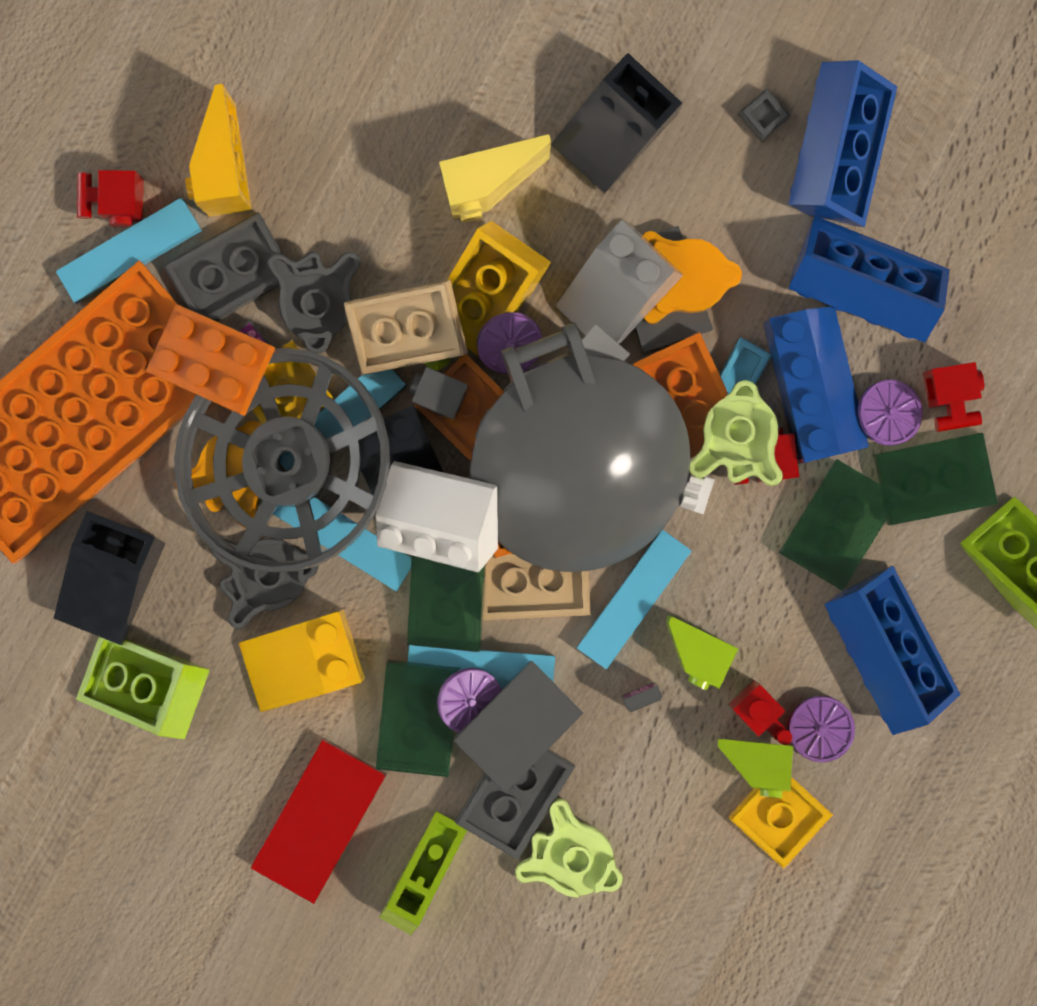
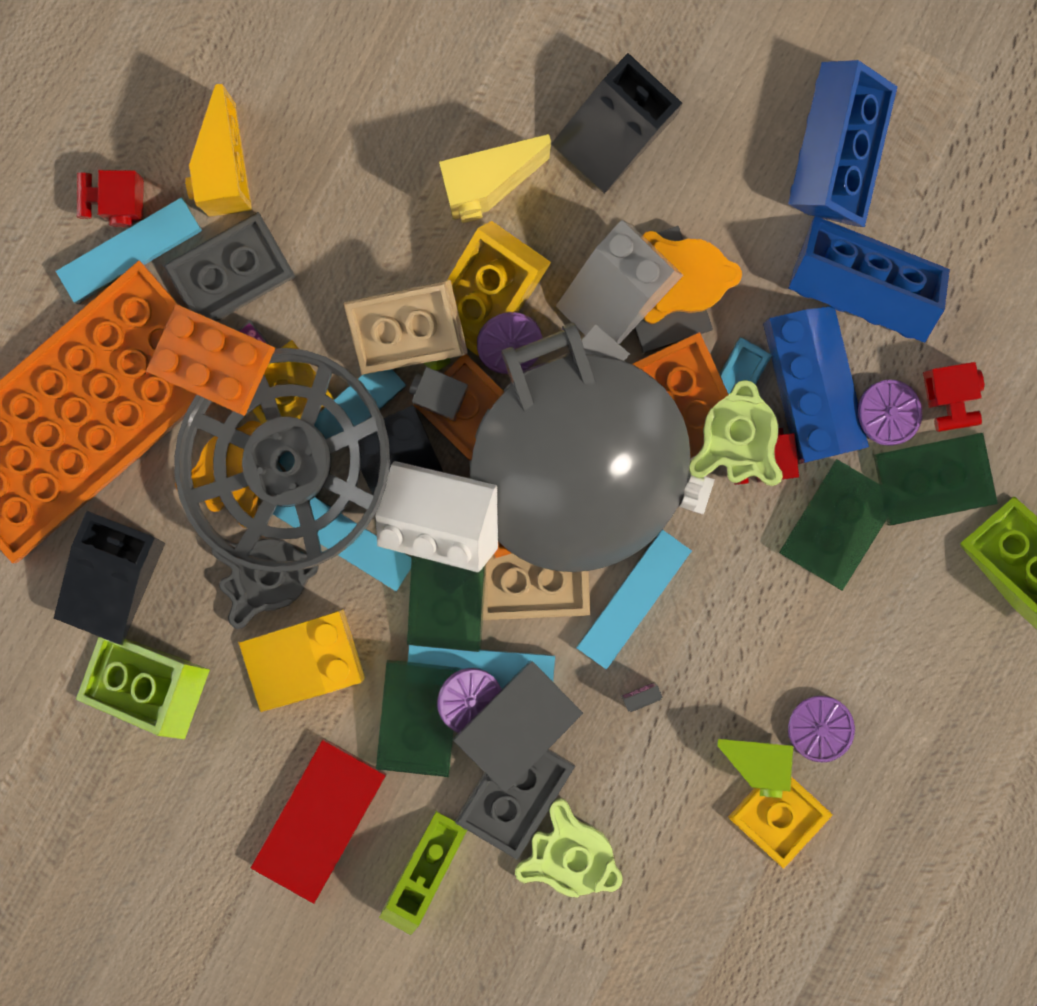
dark grey tile [267,252,361,354] -> none
lime slope [665,614,738,690] -> none
red brick [727,680,792,745] -> none
dark grey tile [738,89,790,142] -> none
blue slope [824,566,961,735] -> none

